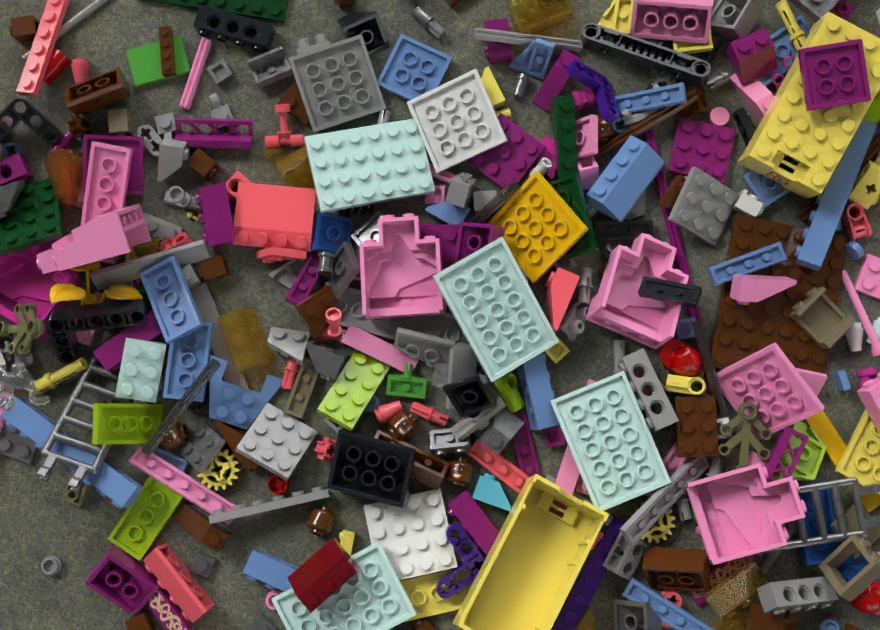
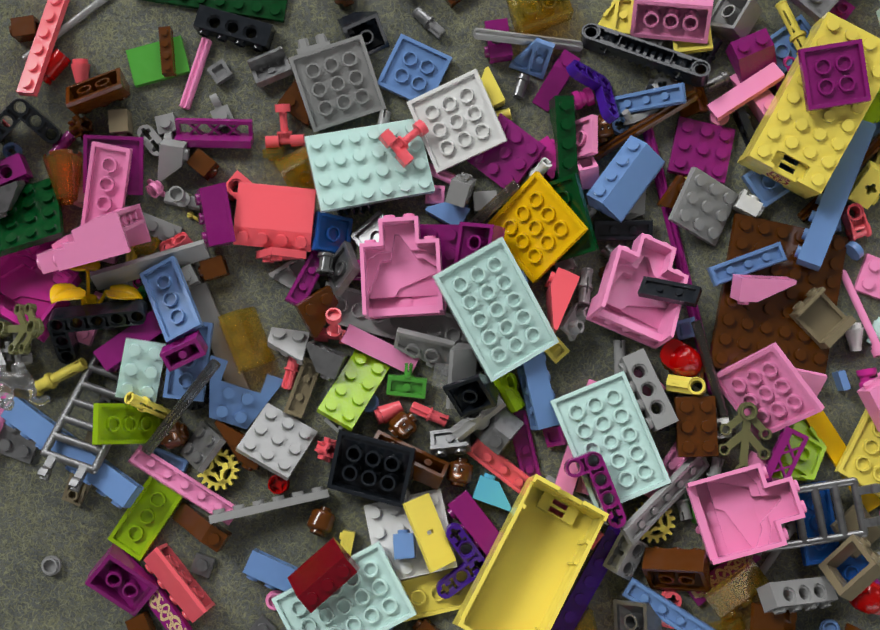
none -> light yellow pin [124,392,177,423]
none -> bright pink plate [146,179,165,198]
none -> magenta brick [160,330,208,372]
none -> coral bar [378,120,429,168]
none -> medium blue brick [393,529,416,560]
none -> light yellow piece [402,493,456,573]
none -> magenta beam [564,451,626,528]
none -> bright pink tile [707,62,785,122]

